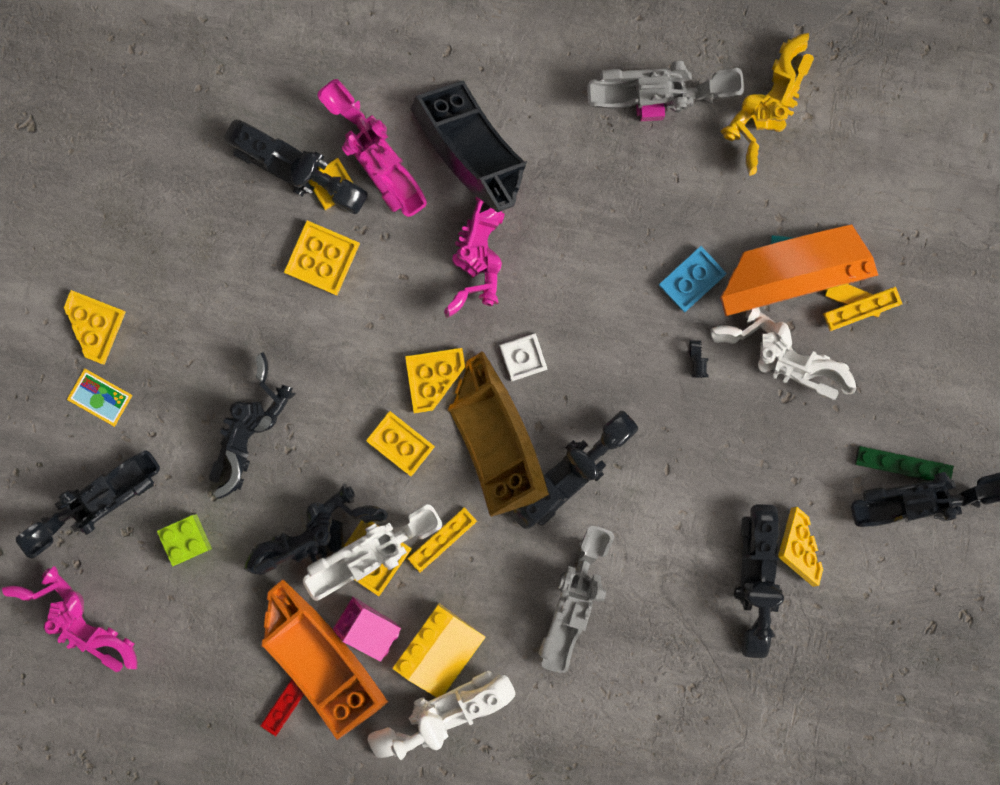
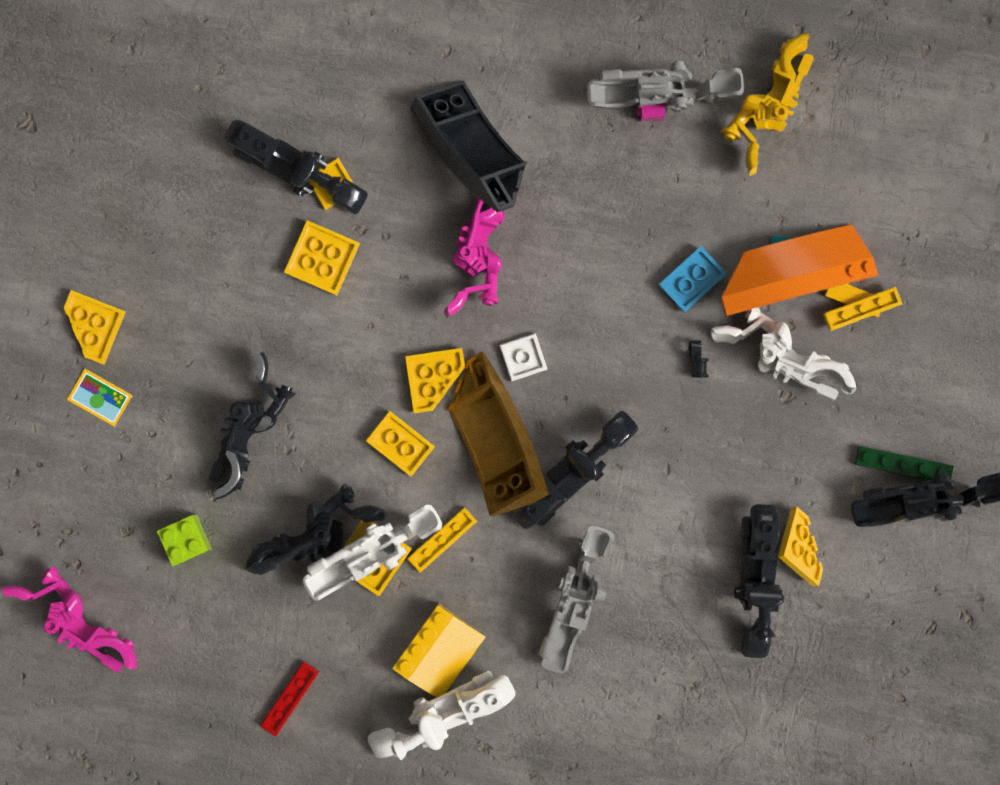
black piece [16,450,160,559] -> none
orange slope [262,580,388,740] -> none
dark pink piece [317,79,427,217] -> none
slope [333,597,401,662] -> none

